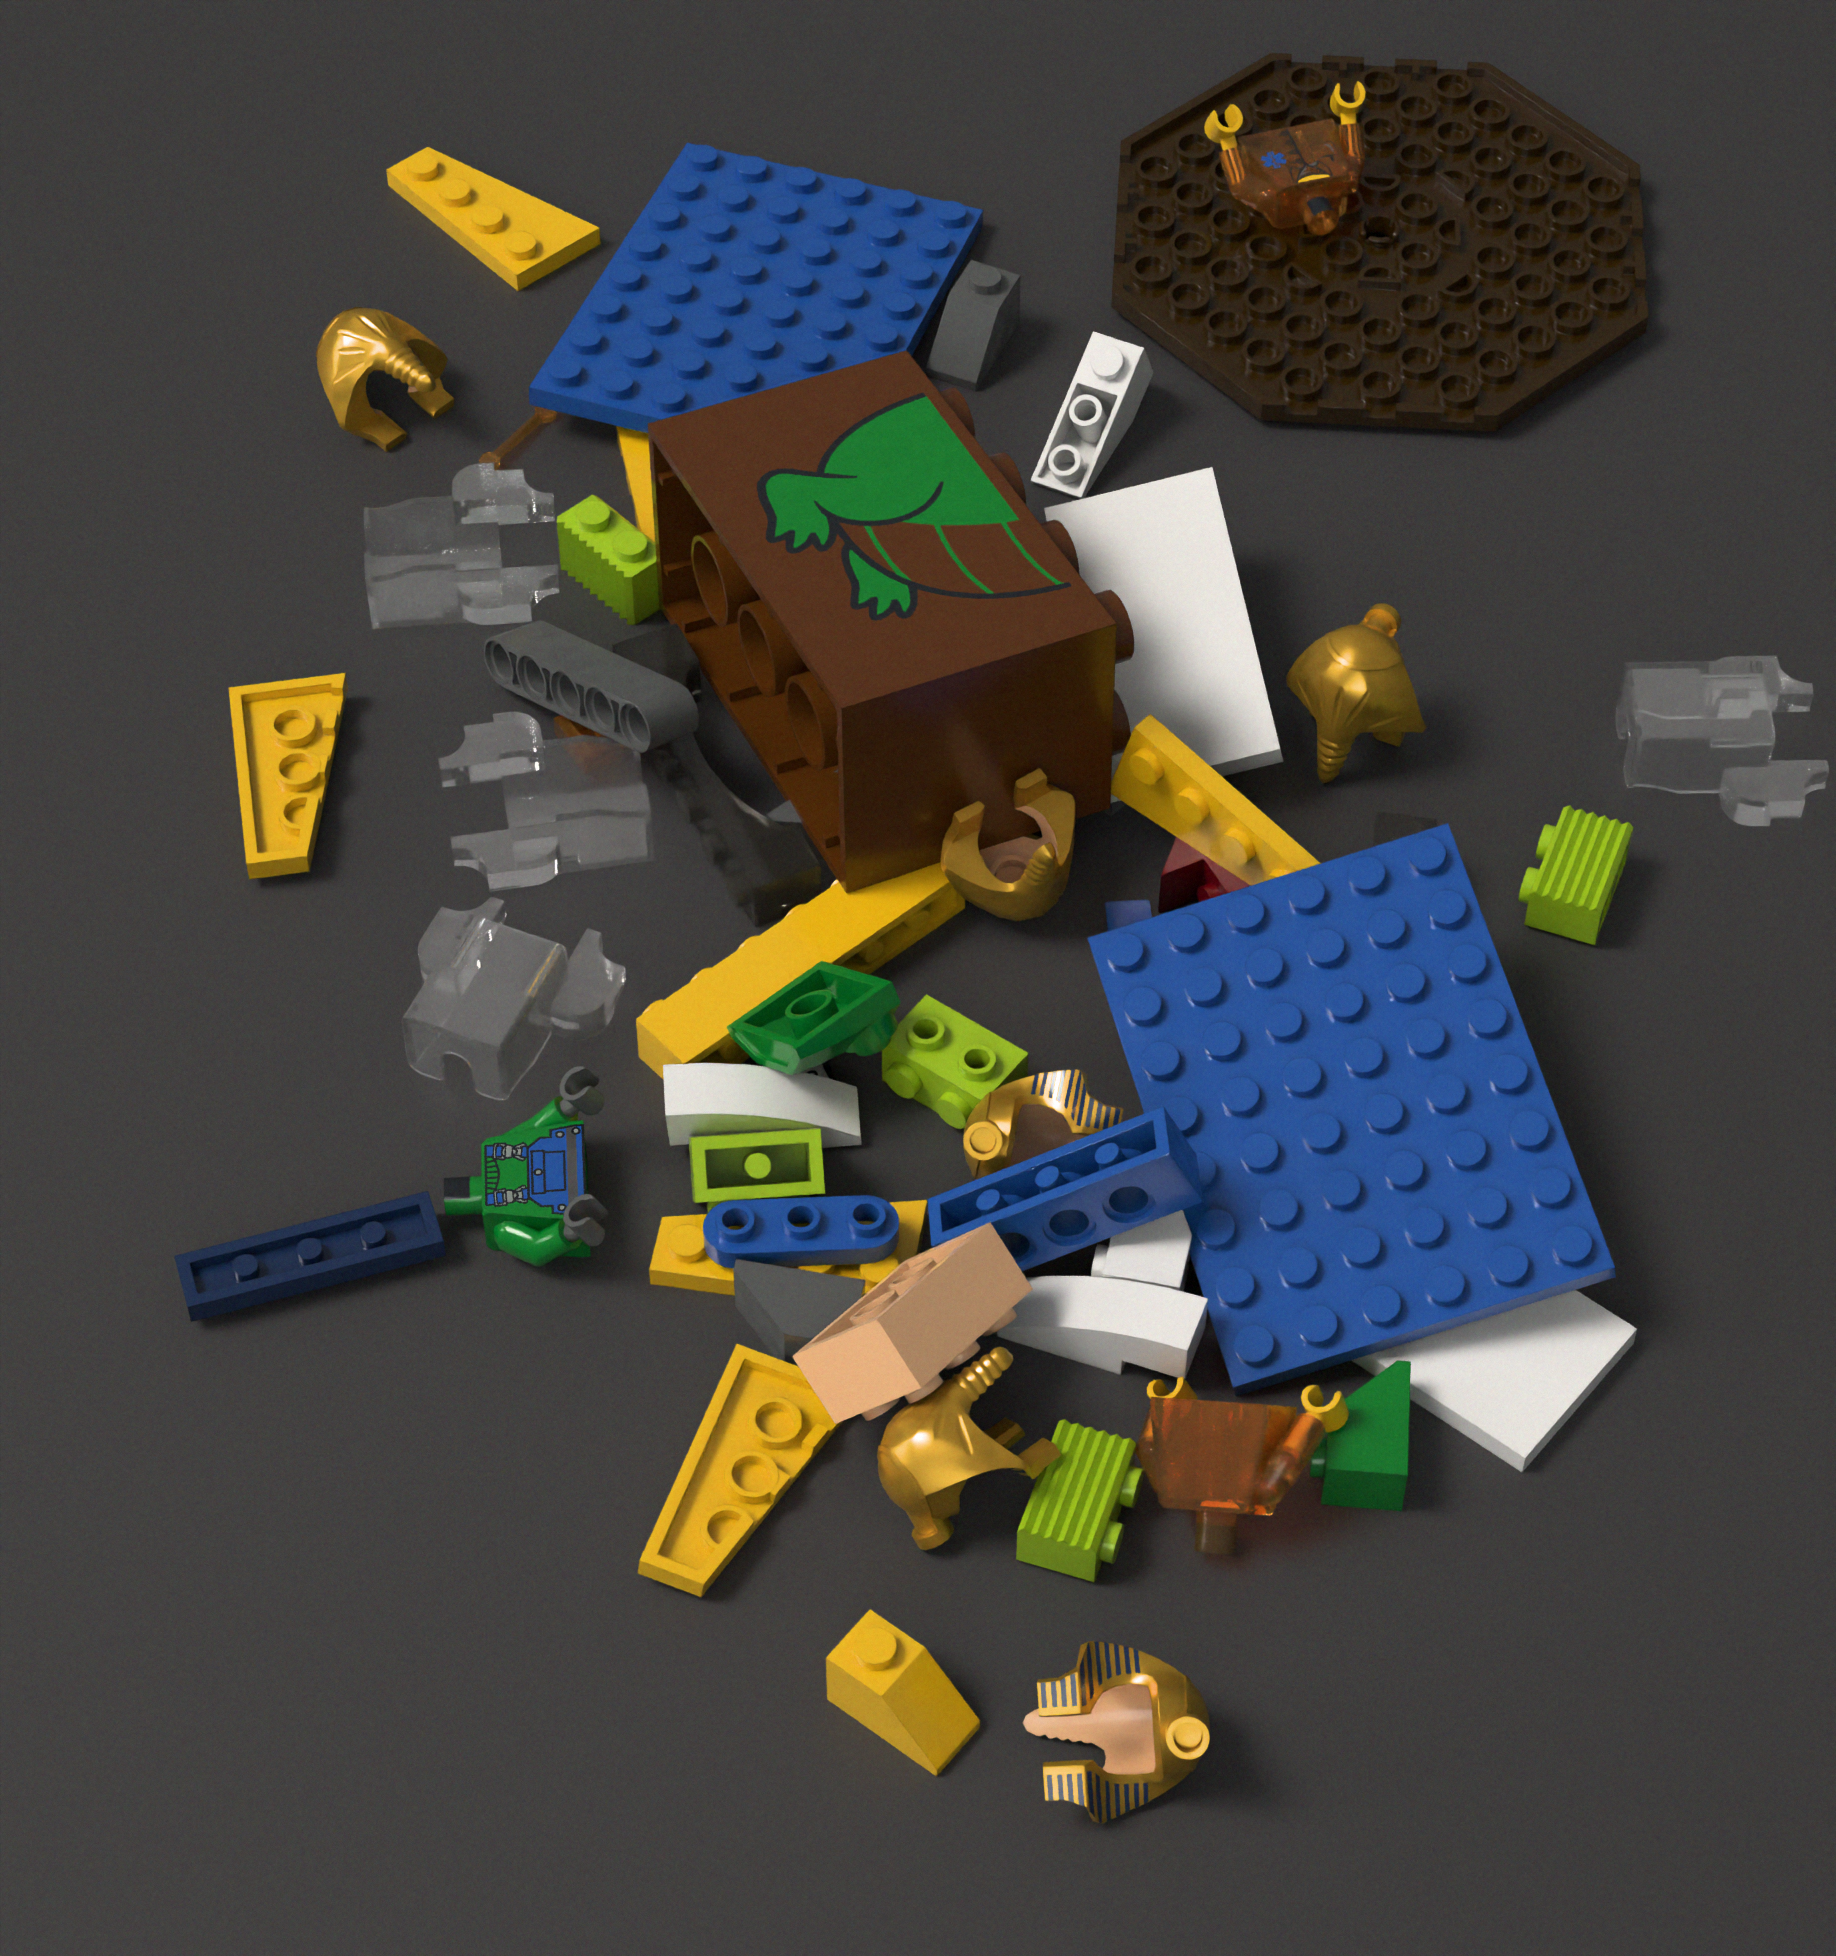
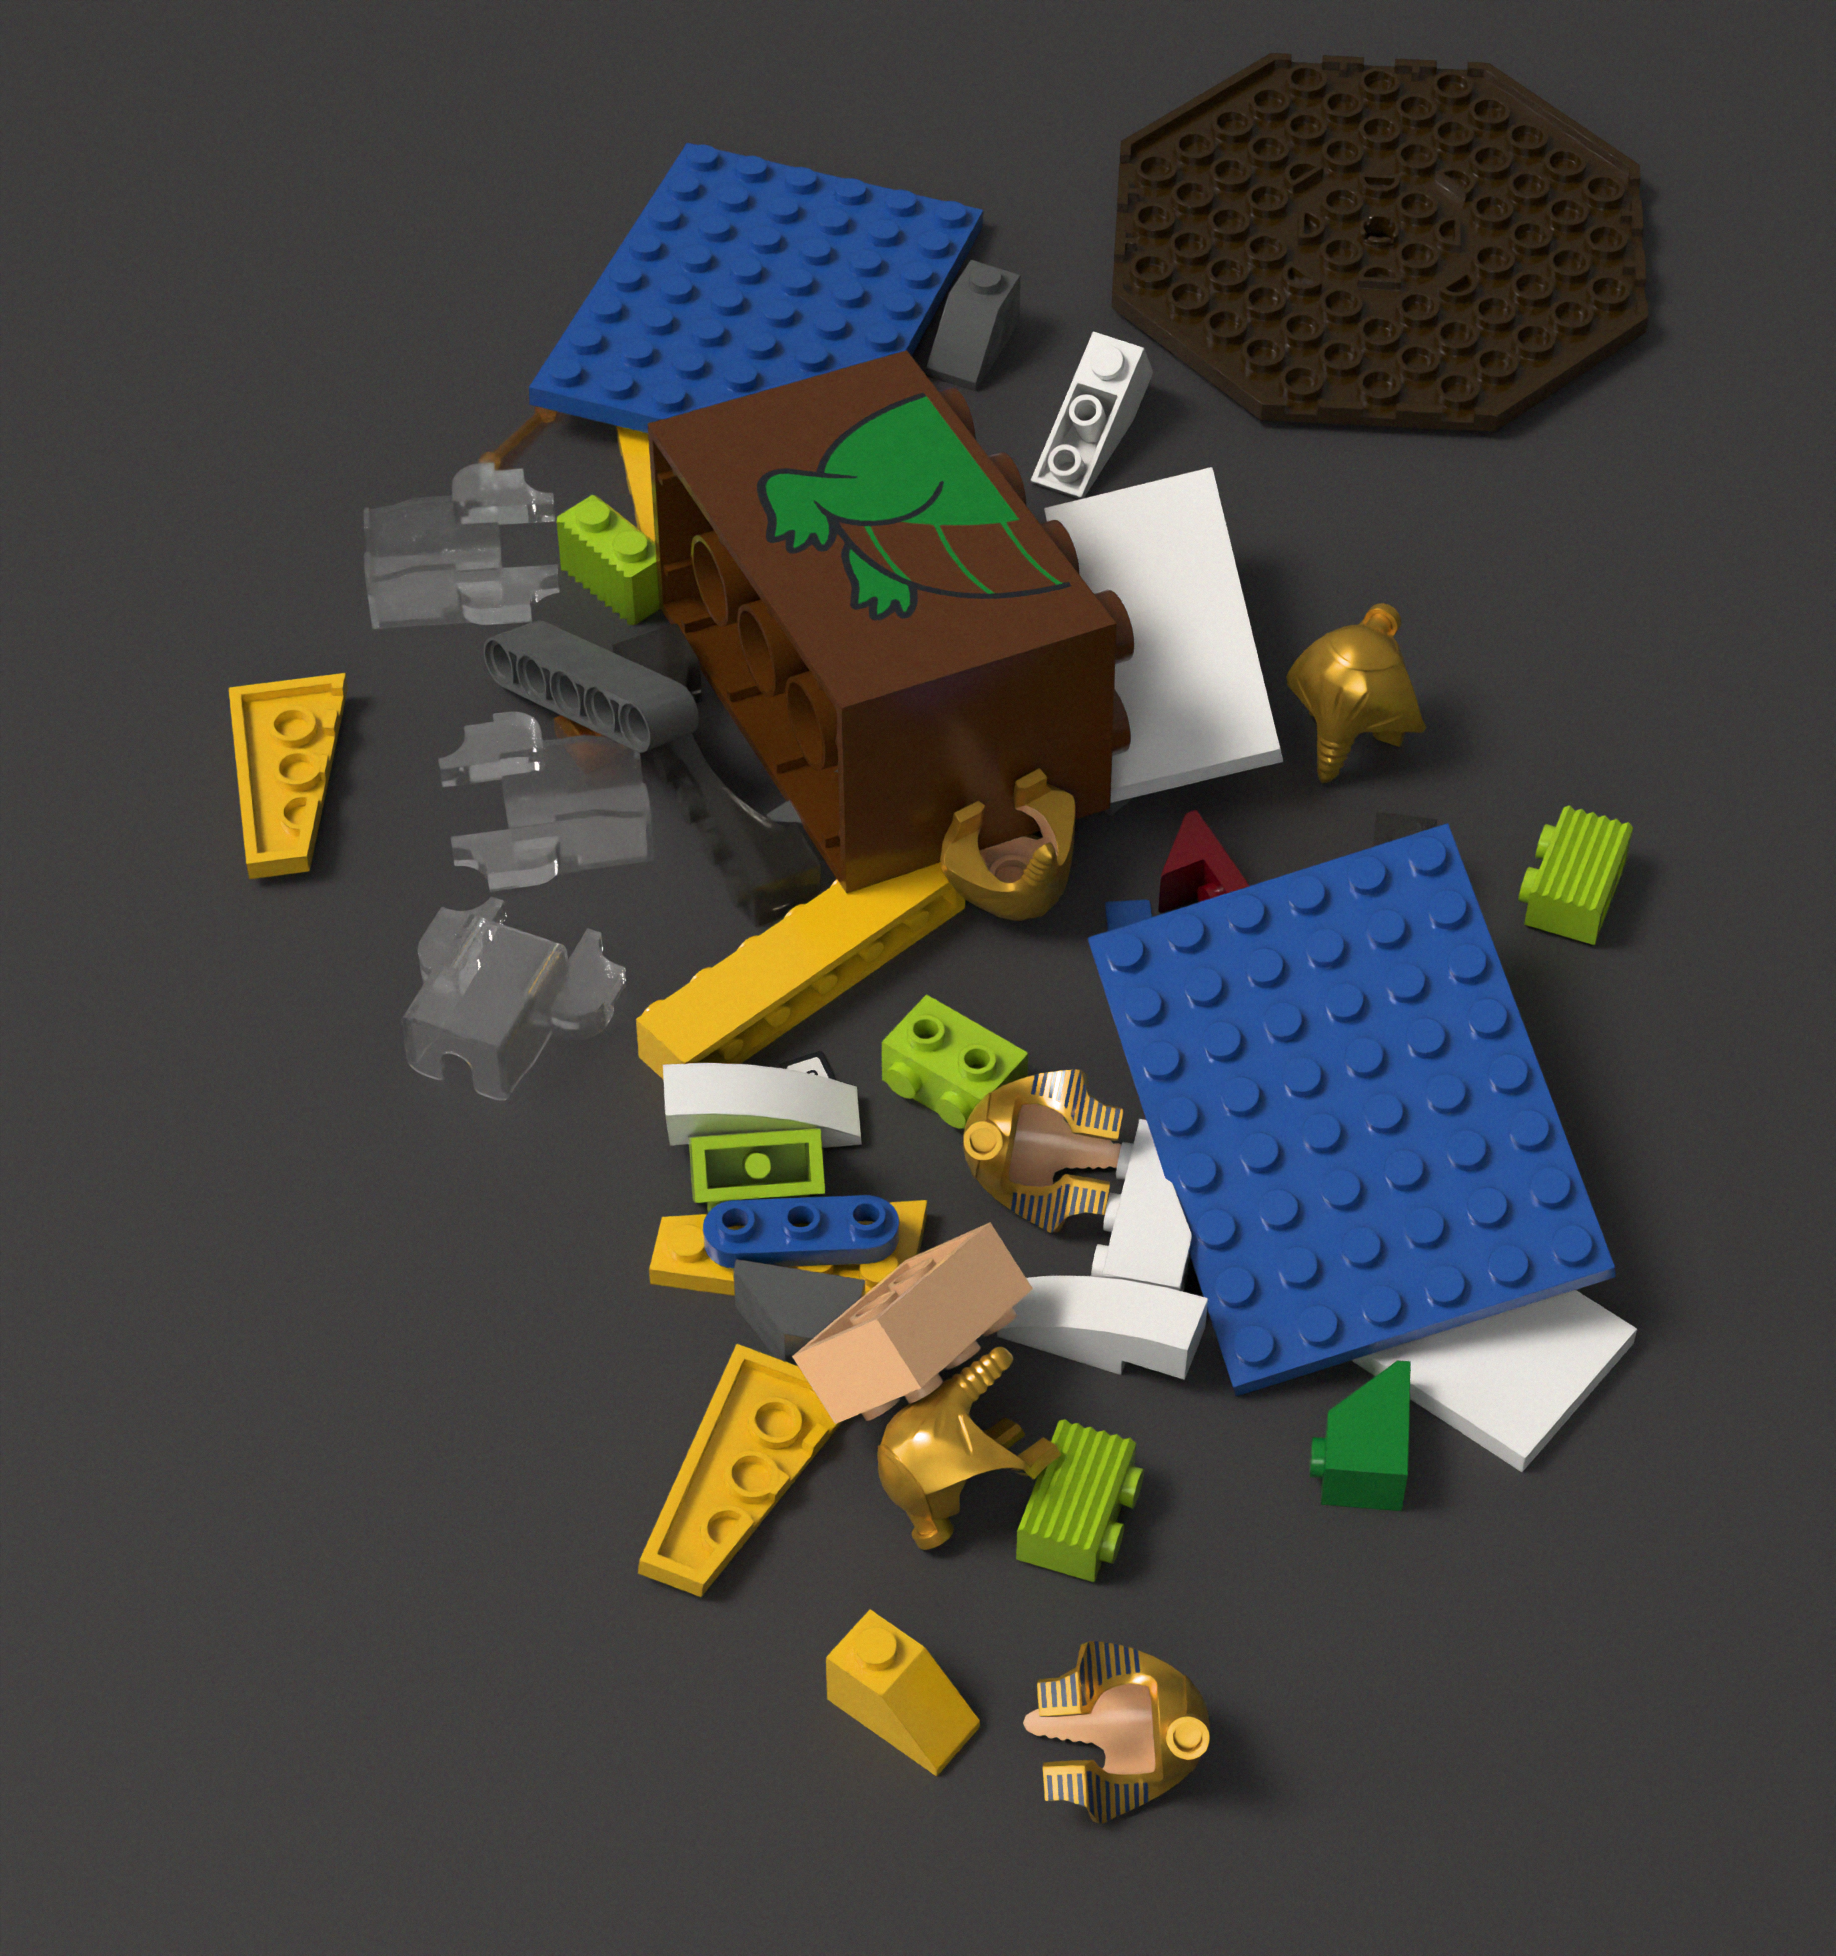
dark blue plate [174,1191,446,1322] -> none
pearl gold piece [316,307,454,452] -> none
yellow wing [386,147,601,291] -> none
torso [444,1066,609,1267] -> none
green slope [727,961,901,1075] -> none
blue brick [928,1106,1203,1271] -> none
yellow wing [1111,714,1321,886] -> none
clear orange torso [1136,1376,1349,1554] -> none
clear orange torso [1204,81,1366,235] -> none
clear piece [1616,656,1829,826] -> none

